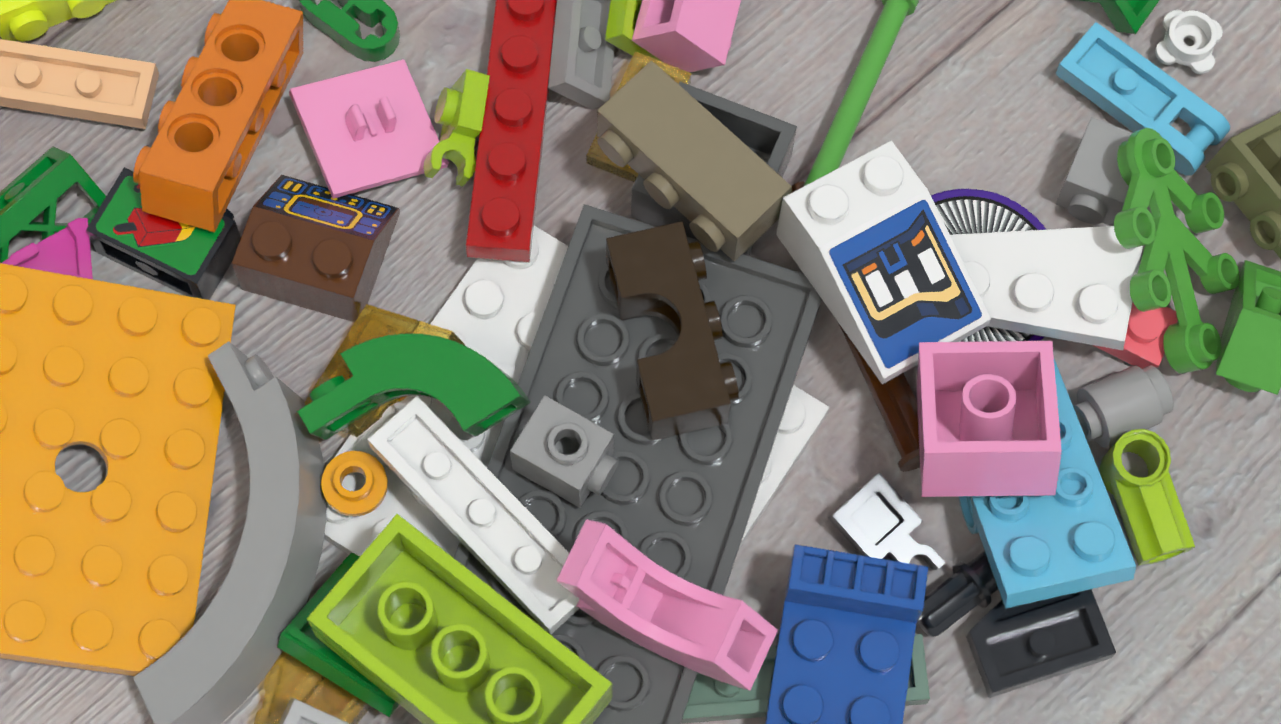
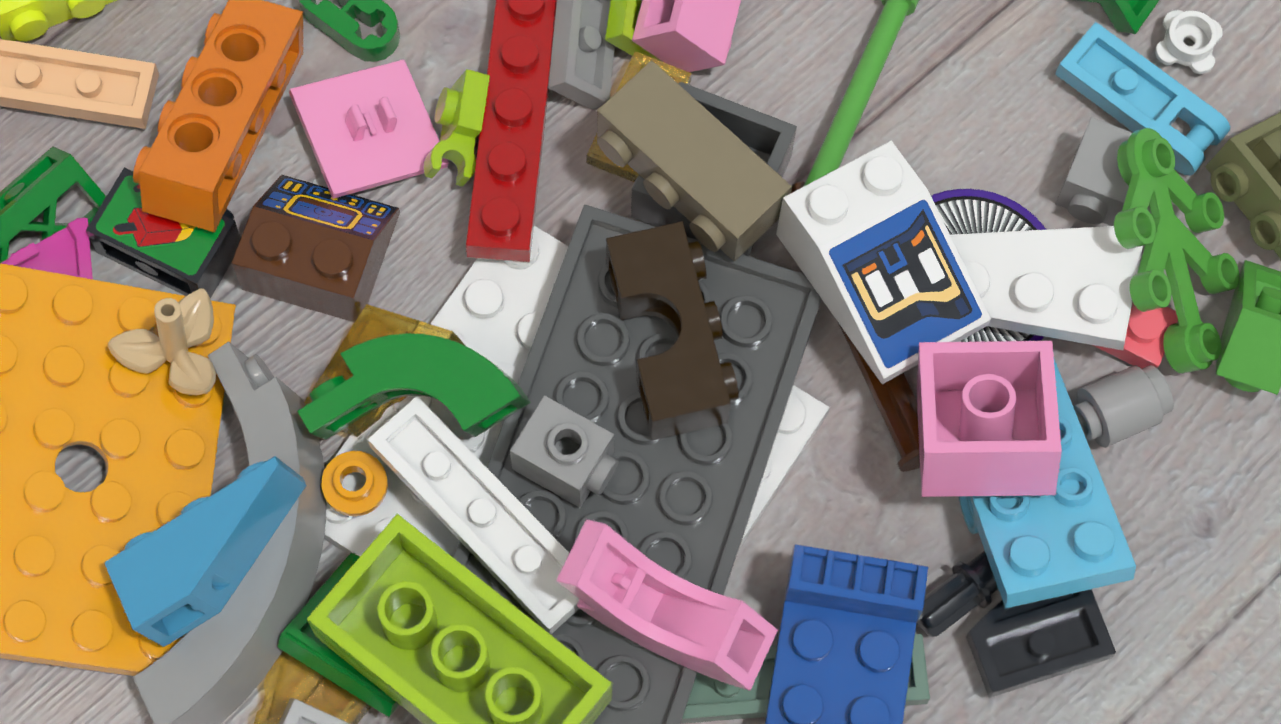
plate [828,472,945,570] -> none
lime piece [1099,429,1195,566] -> none
none -> dark azure slope [104,456,307,647]
none -> tan plant [108,289,216,395]

